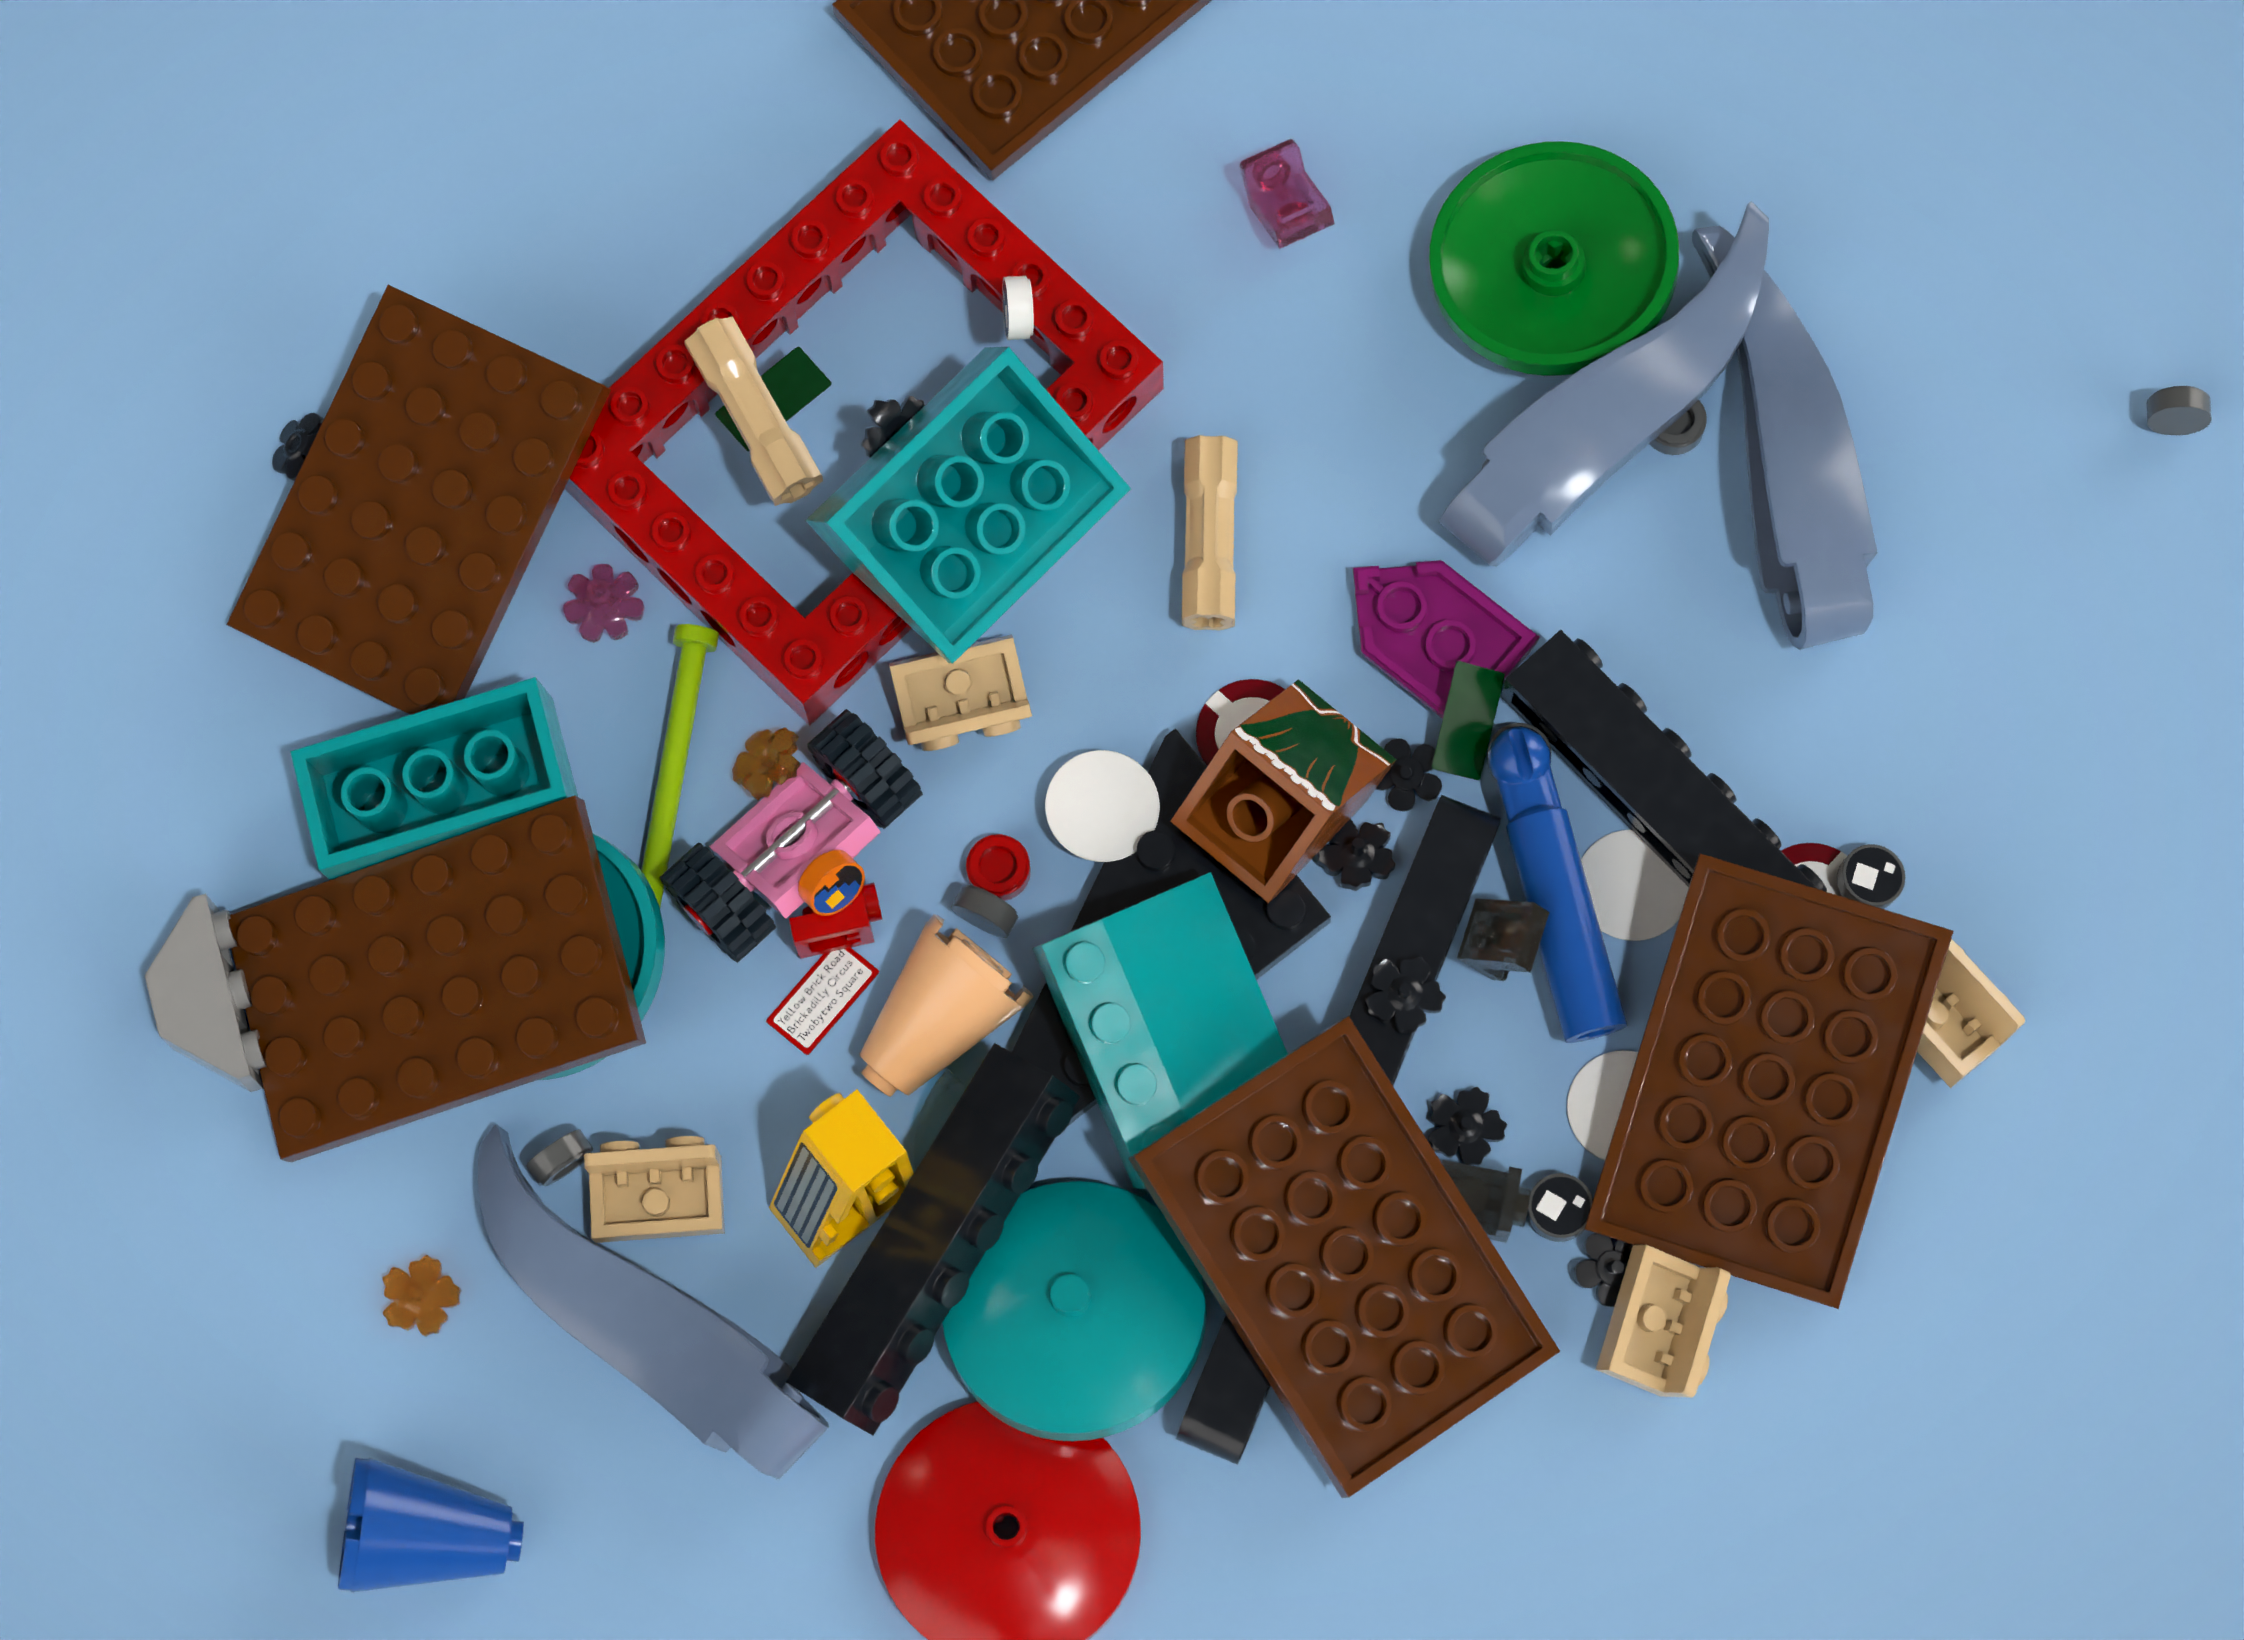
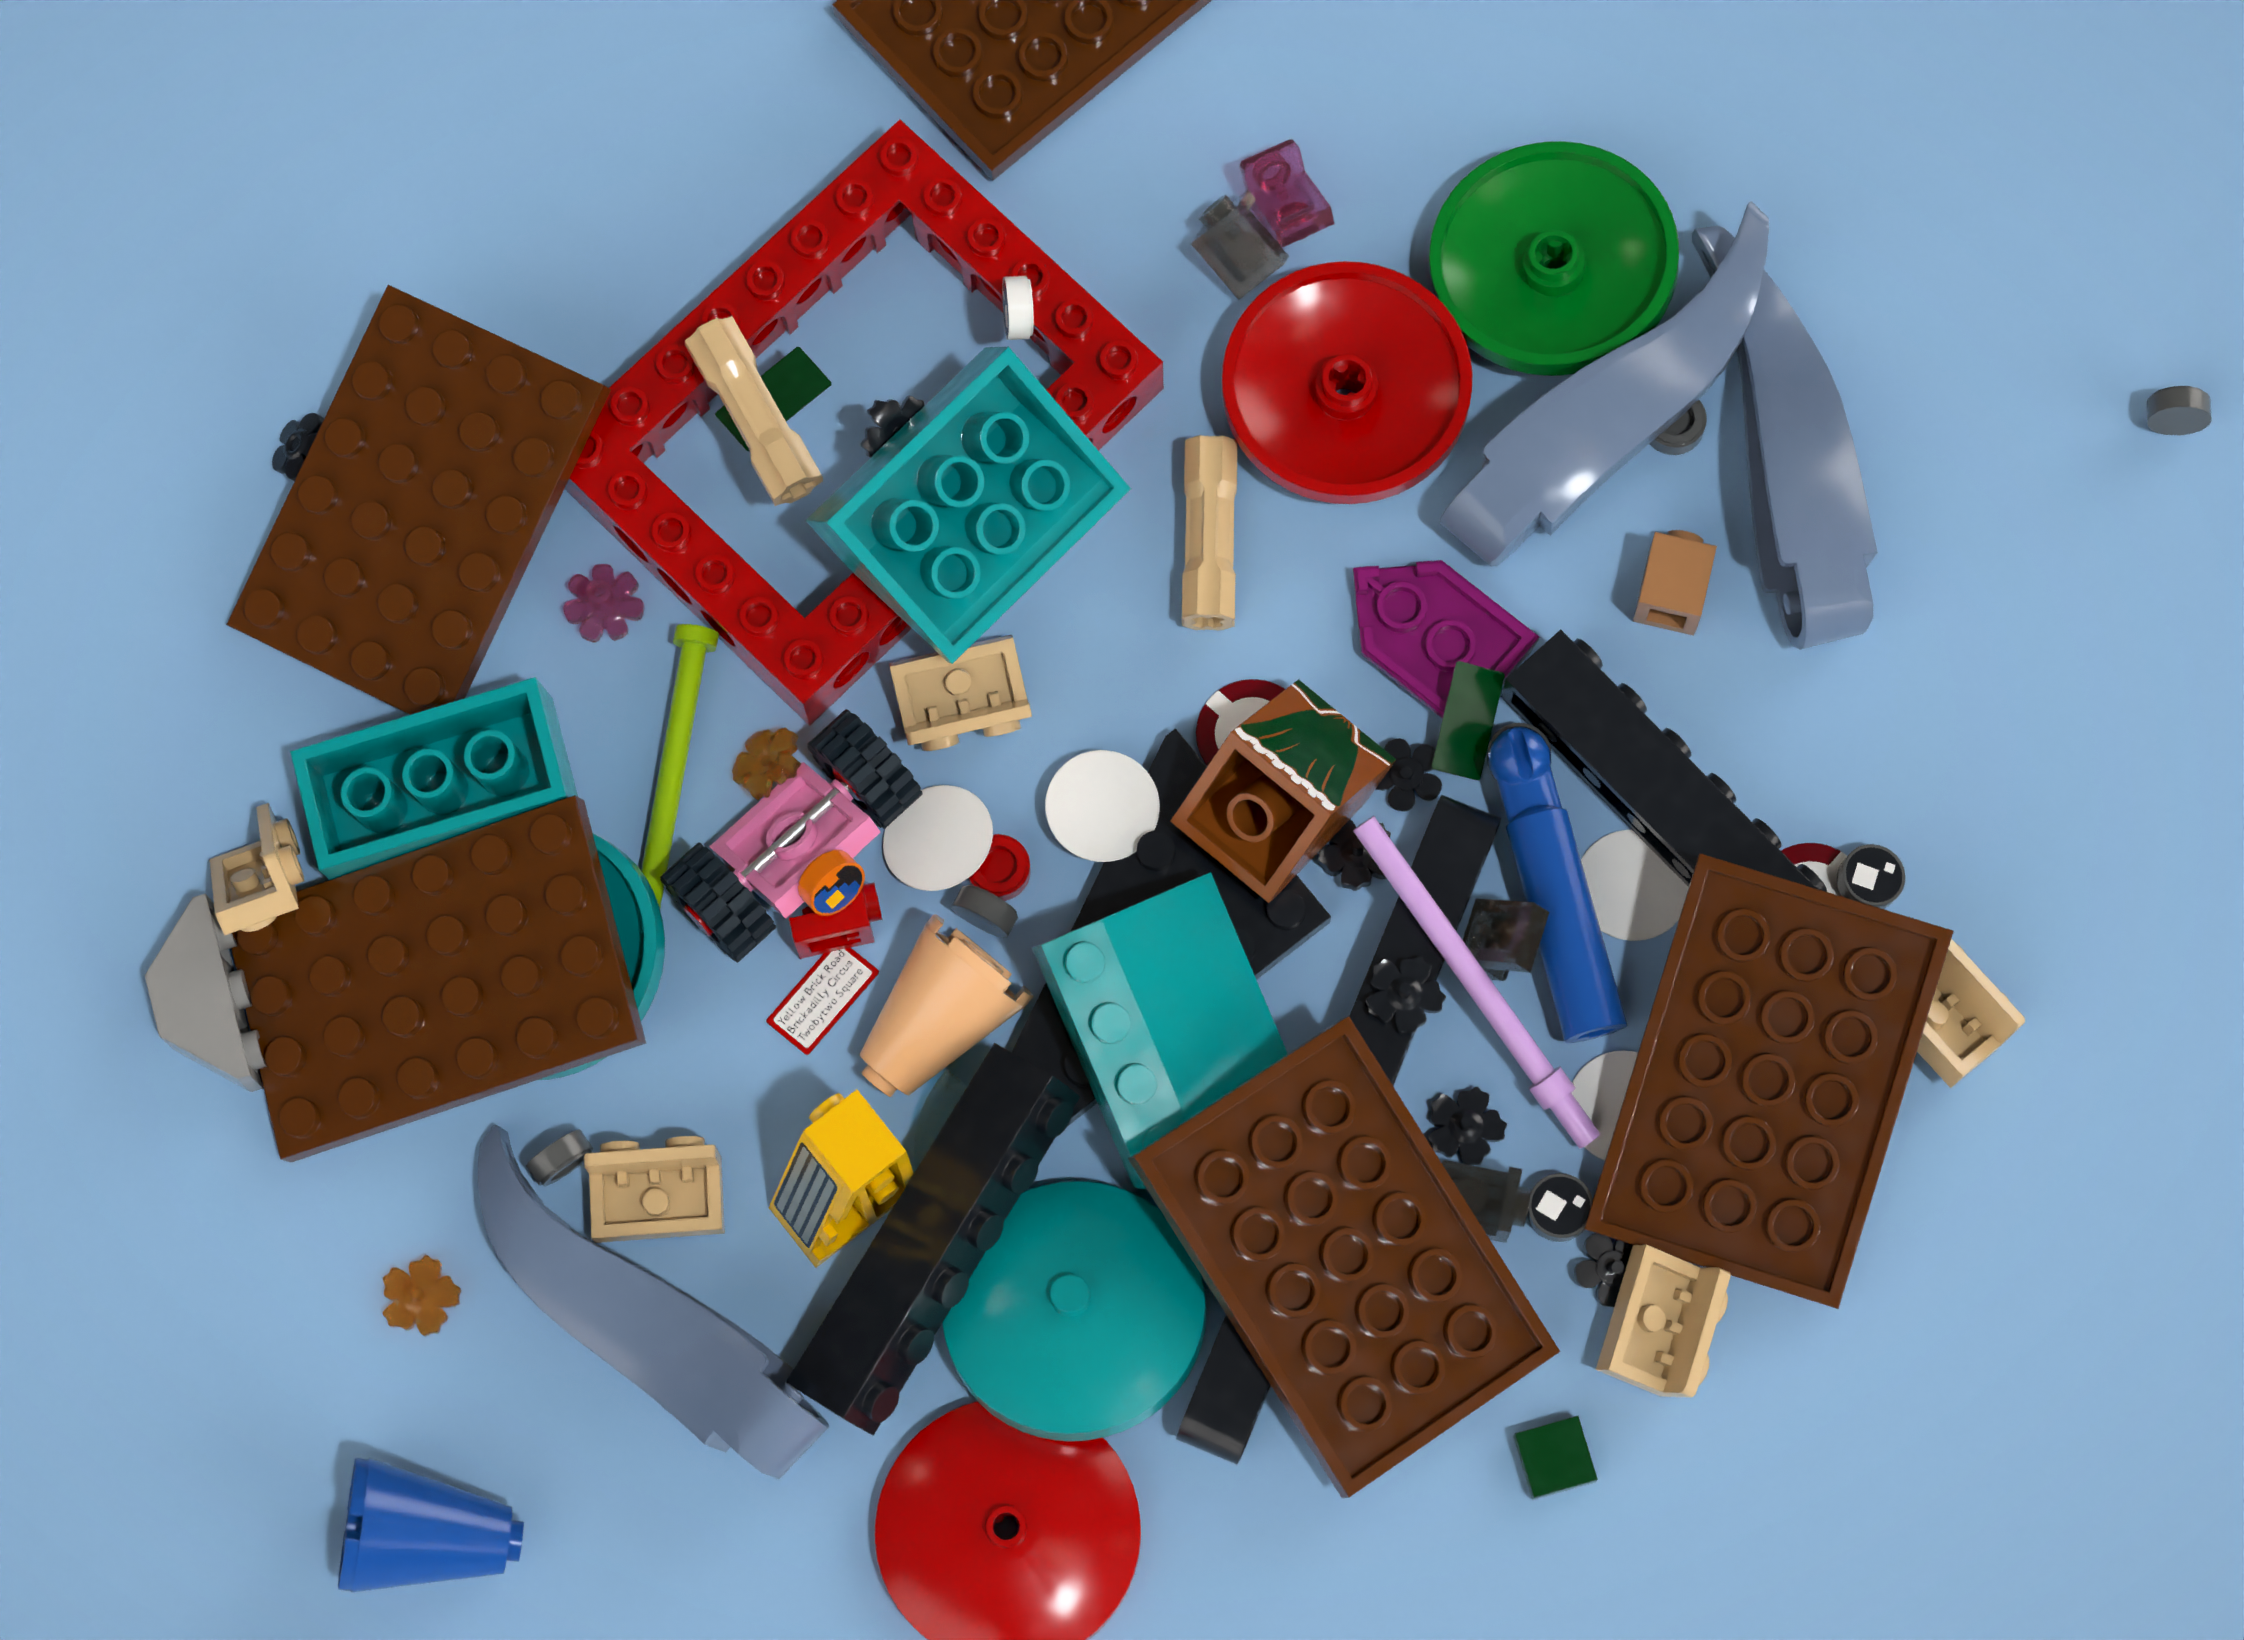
none -> tan bracket [209,803,304,936]
none -> white sticker [883,785,993,891]
none -> clear smoke bracket [1191,190,1289,300]
none -> red dish [1222,261,1473,504]
none -> lavender bar [1353,816,1600,1149]
none -> dark green tile [1513,1416,1598,1500]
none -> medium nougat brick [1633,530,1717,636]

